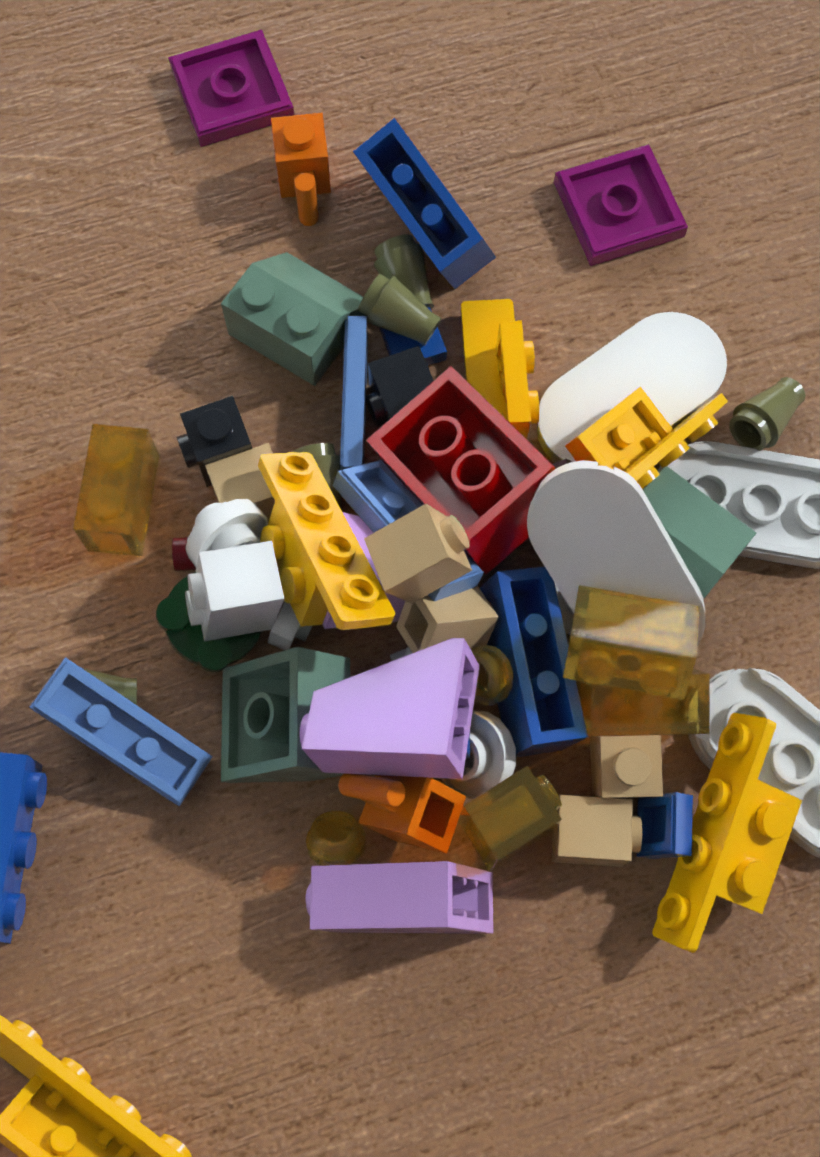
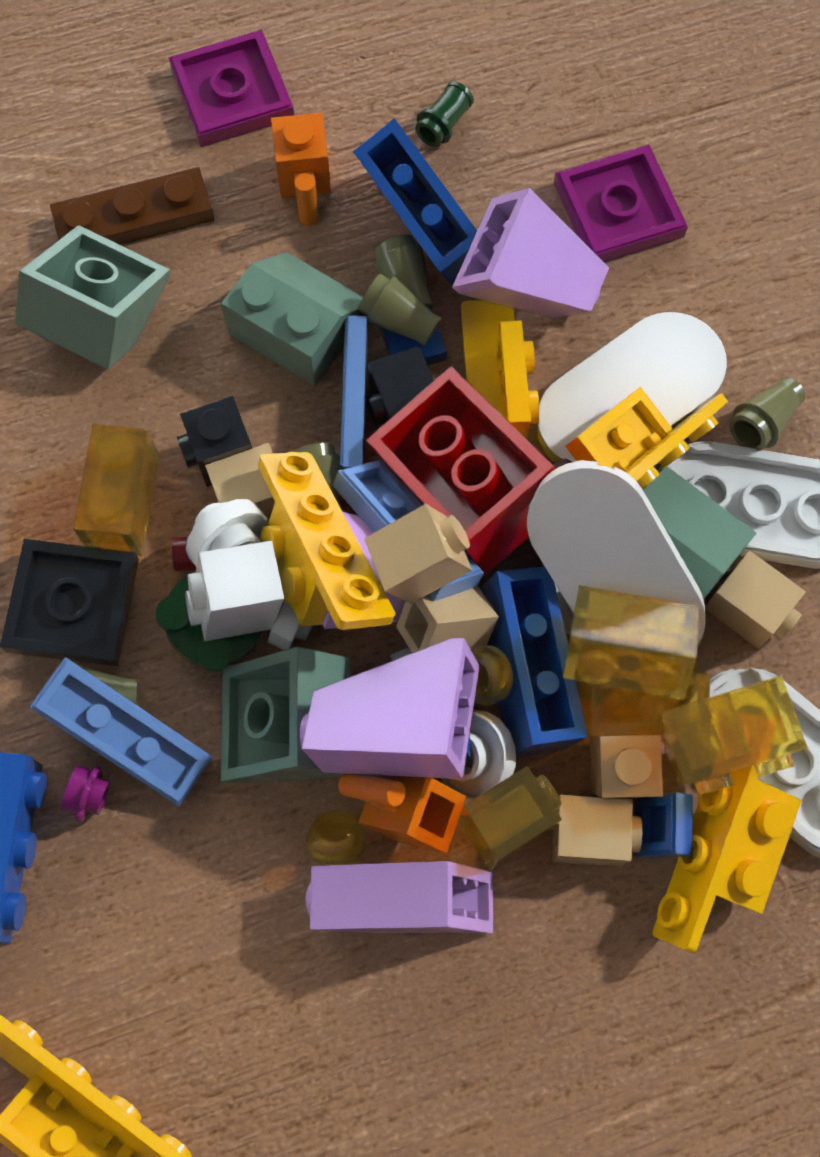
none -> black plate [0,539,139,667]
none -> sand green slope [15,225,170,370]
none -> reddish brown plate [50,167,215,245]
none -> magenta plate [61,765,110,822]
none -> dark green pin [415,81,474,147]
none -> lavender slope [452,188,609,318]
none -> clear yellow brick [655,675,808,795]
none -> tan brick [705,550,806,649]

